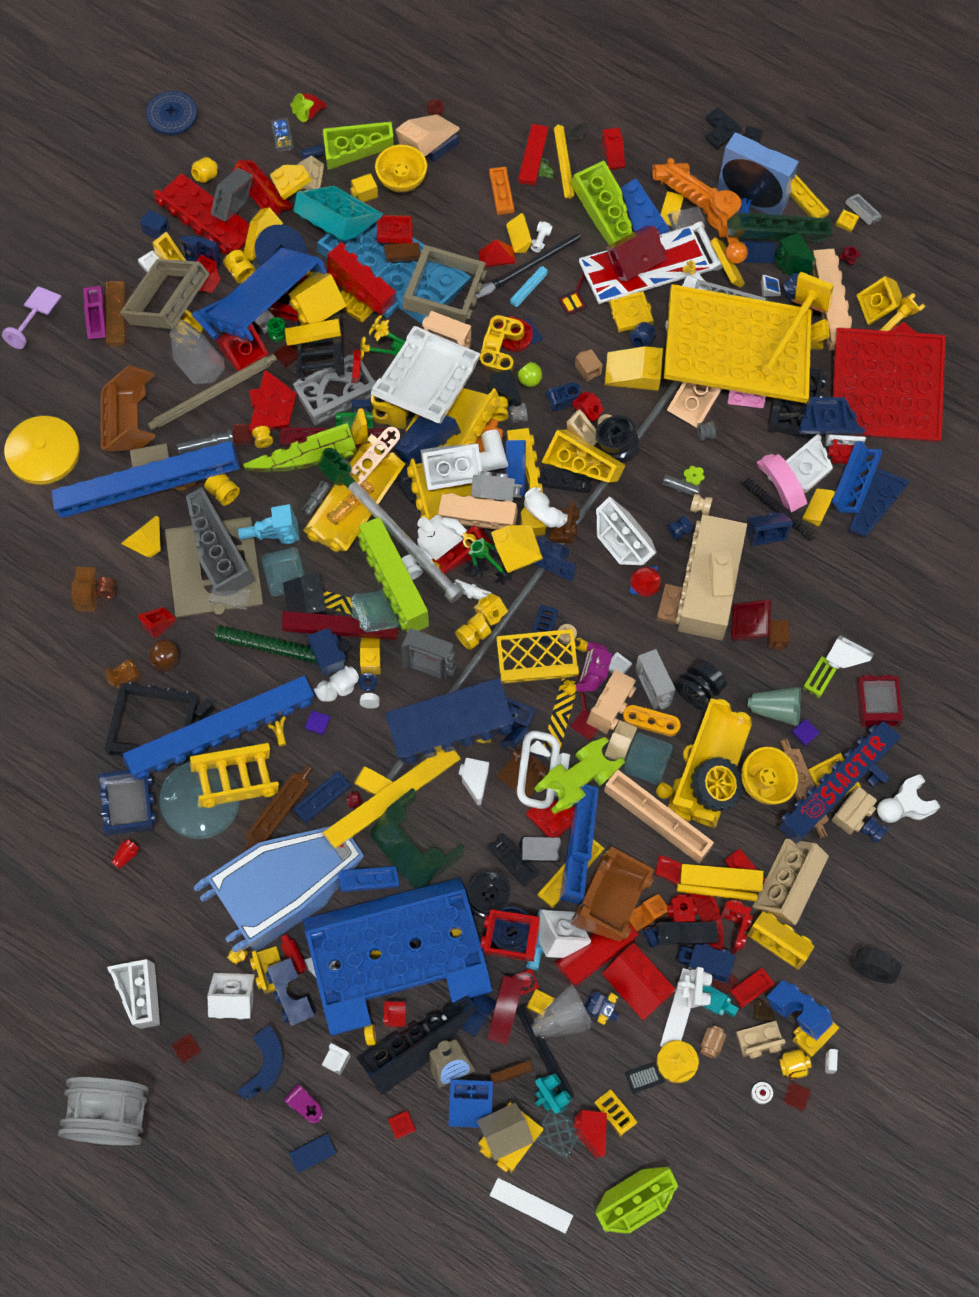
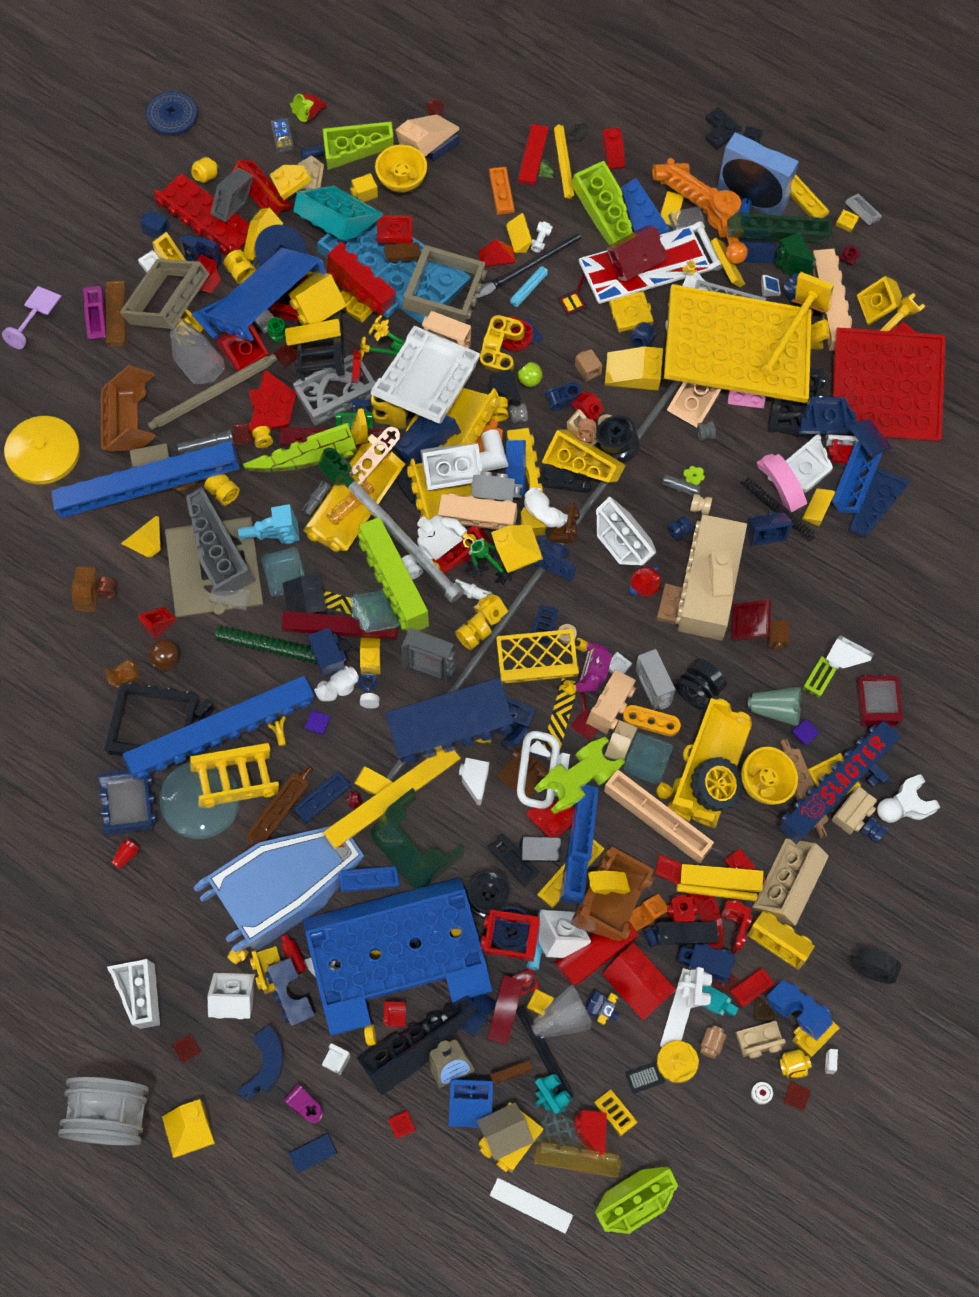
none -> yellow slope [162,1099,215,1158]
none -> clear yellow windscreen [534,1142,622,1178]
none -> nougat wheel [576,418,597,442]
none -> yellow slope [588,871,630,895]
none -> dark blue slope [849,419,892,457]

